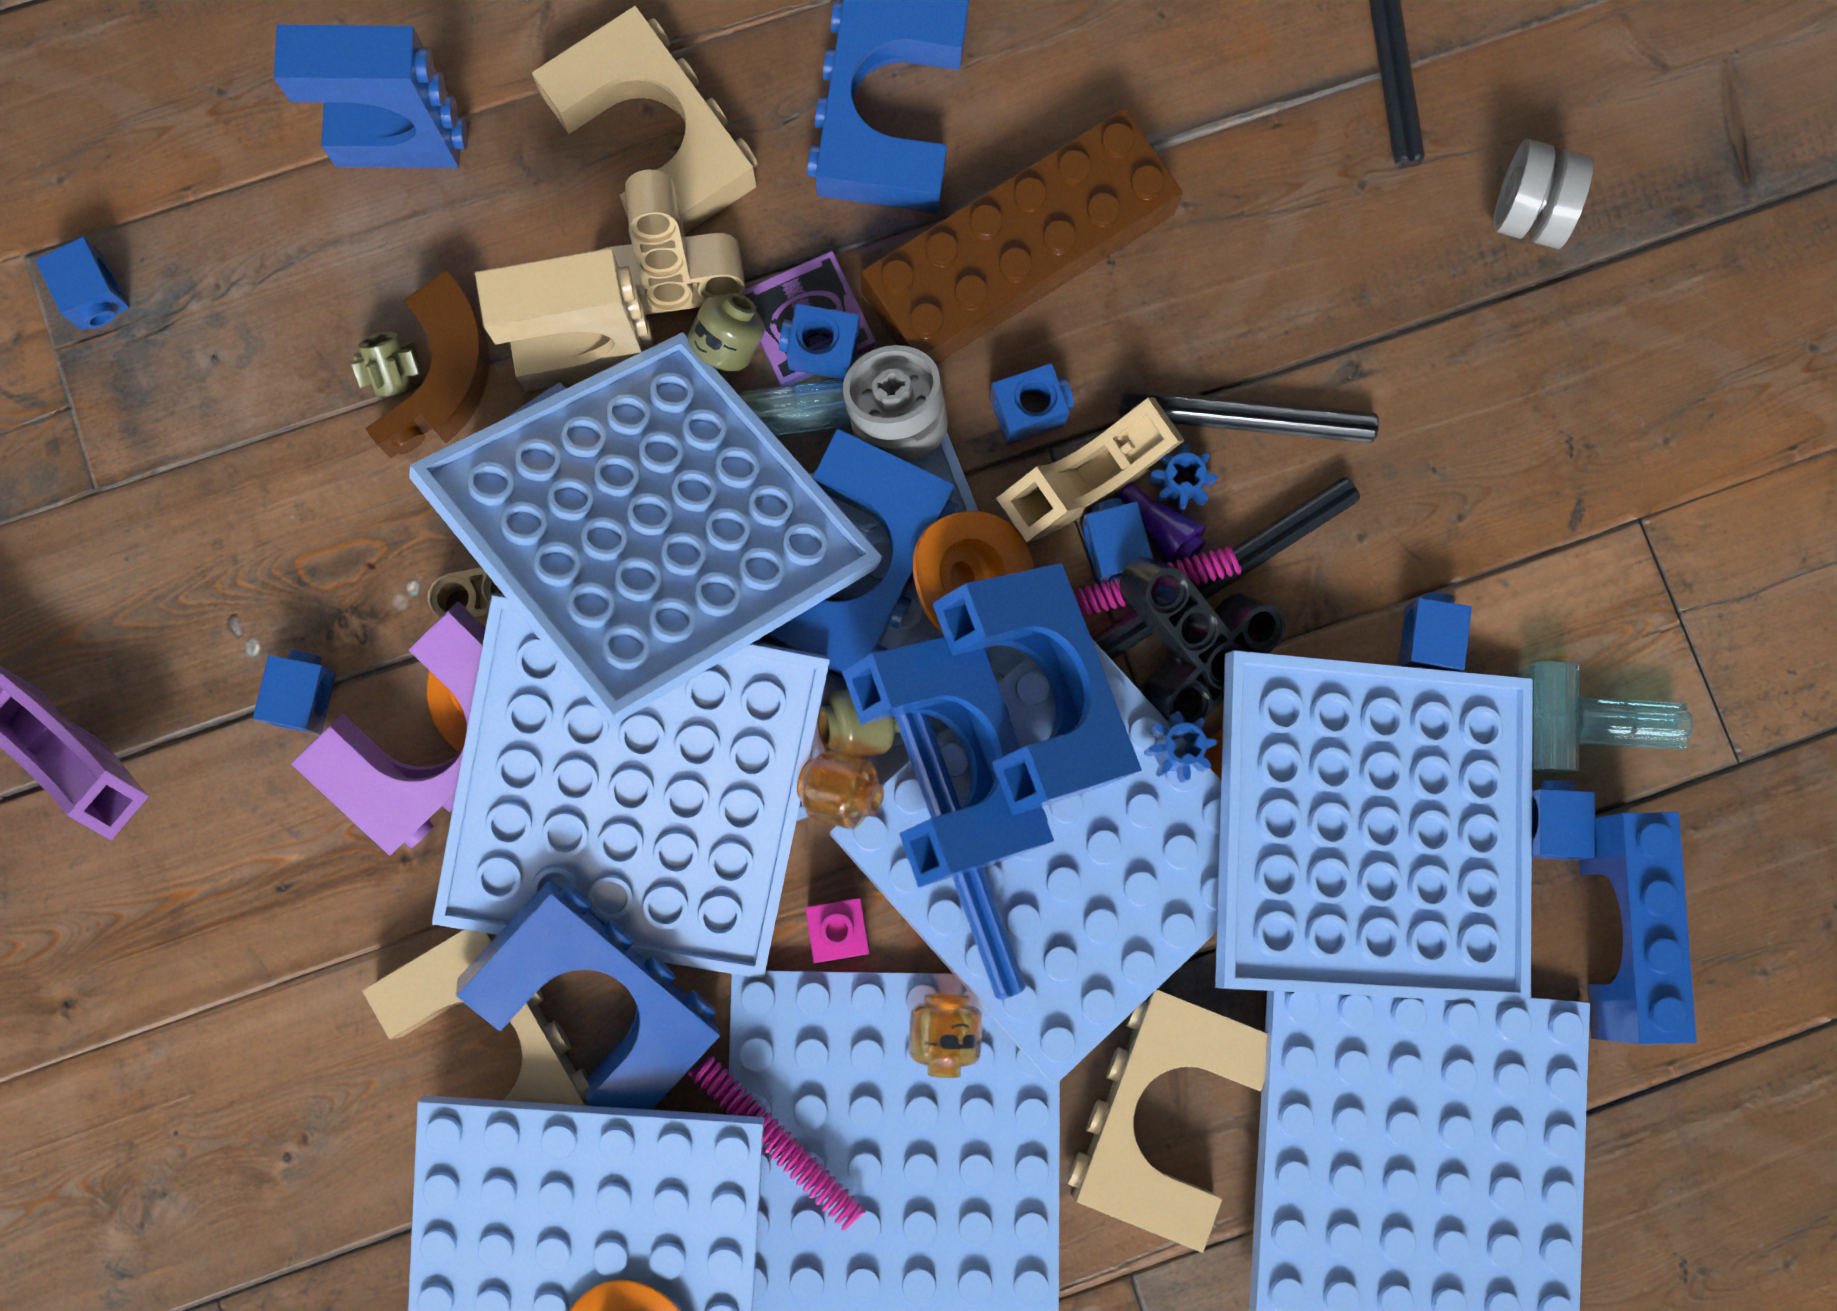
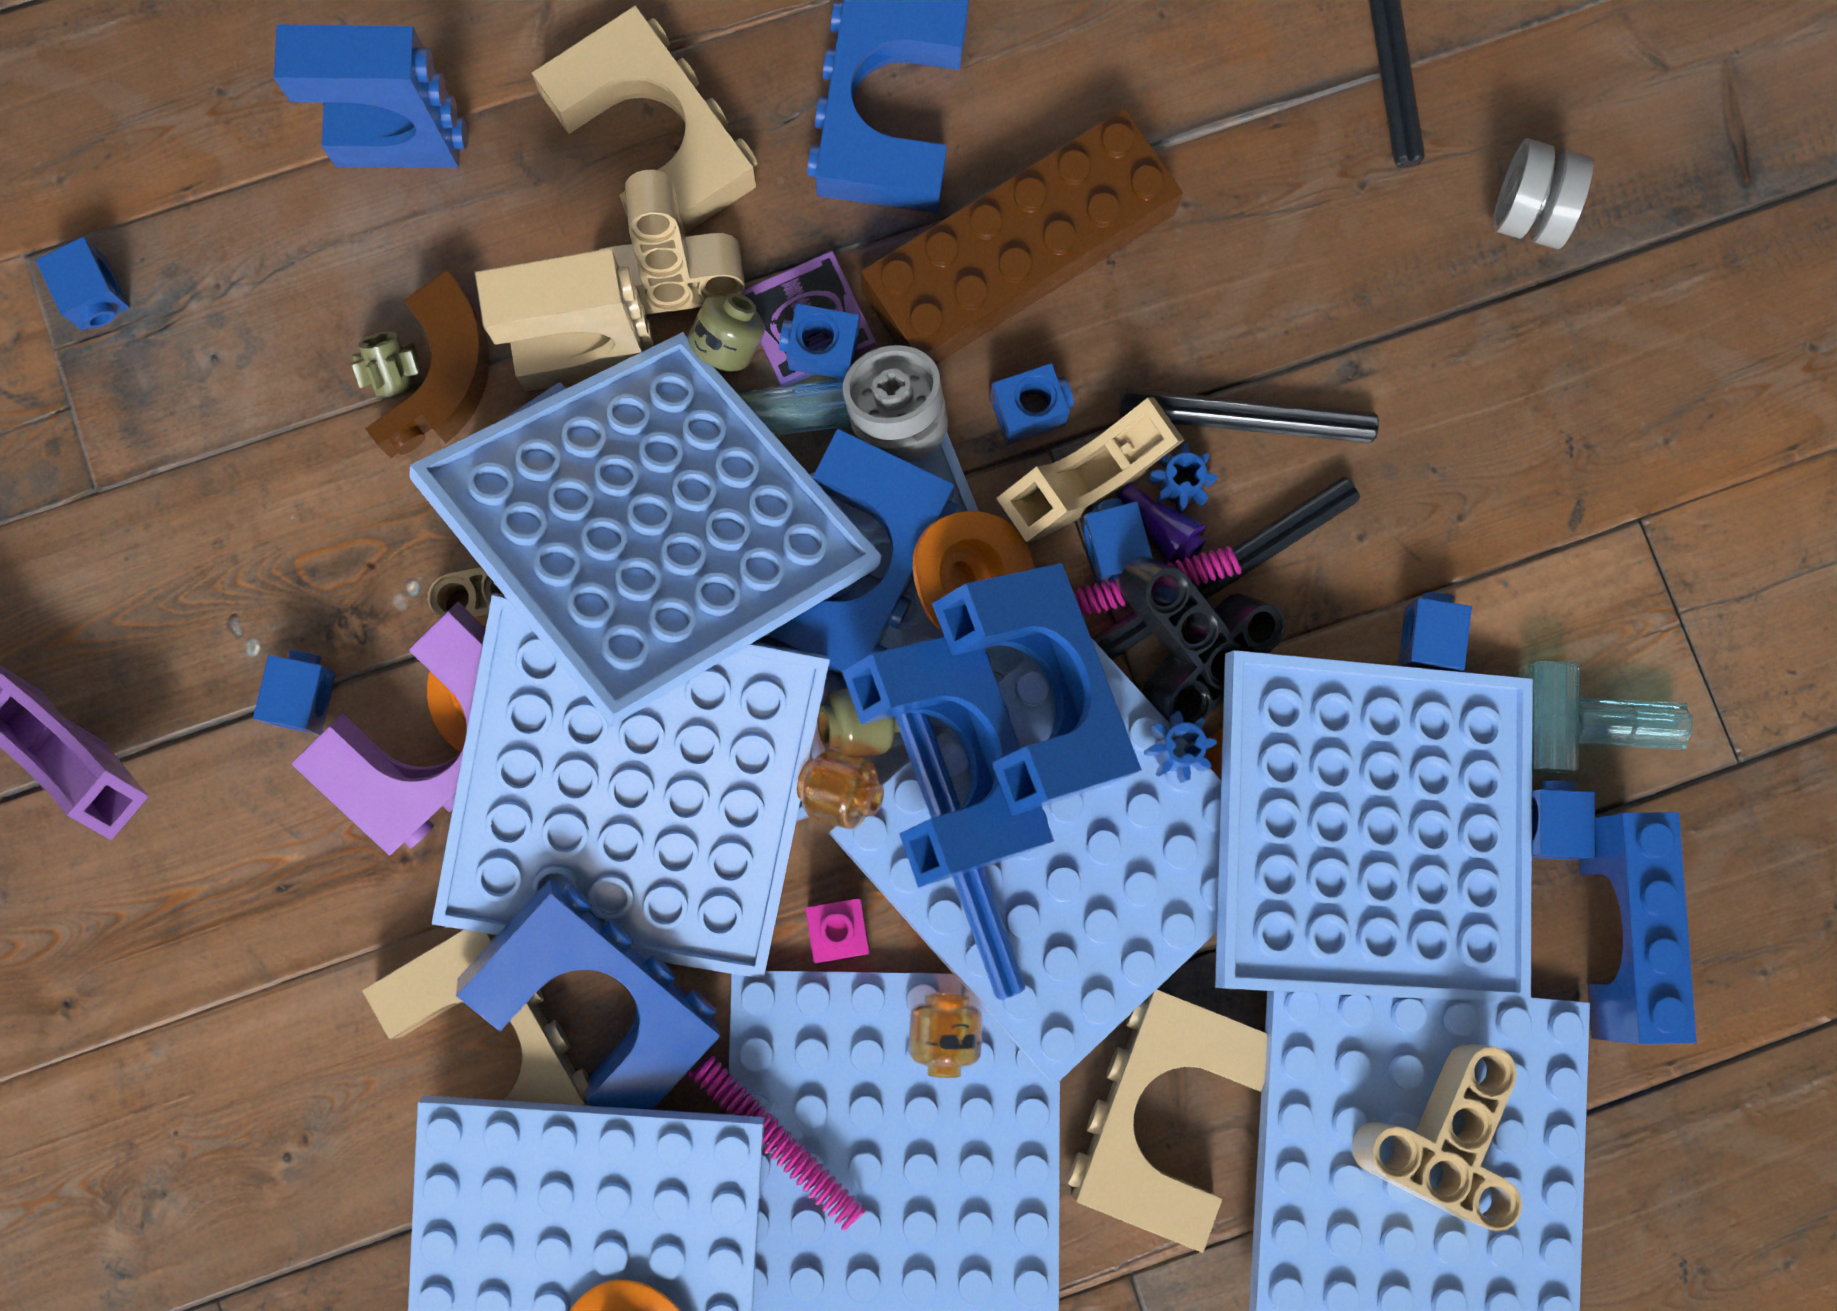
none -> tan beam [1352,1044,1522,1231]

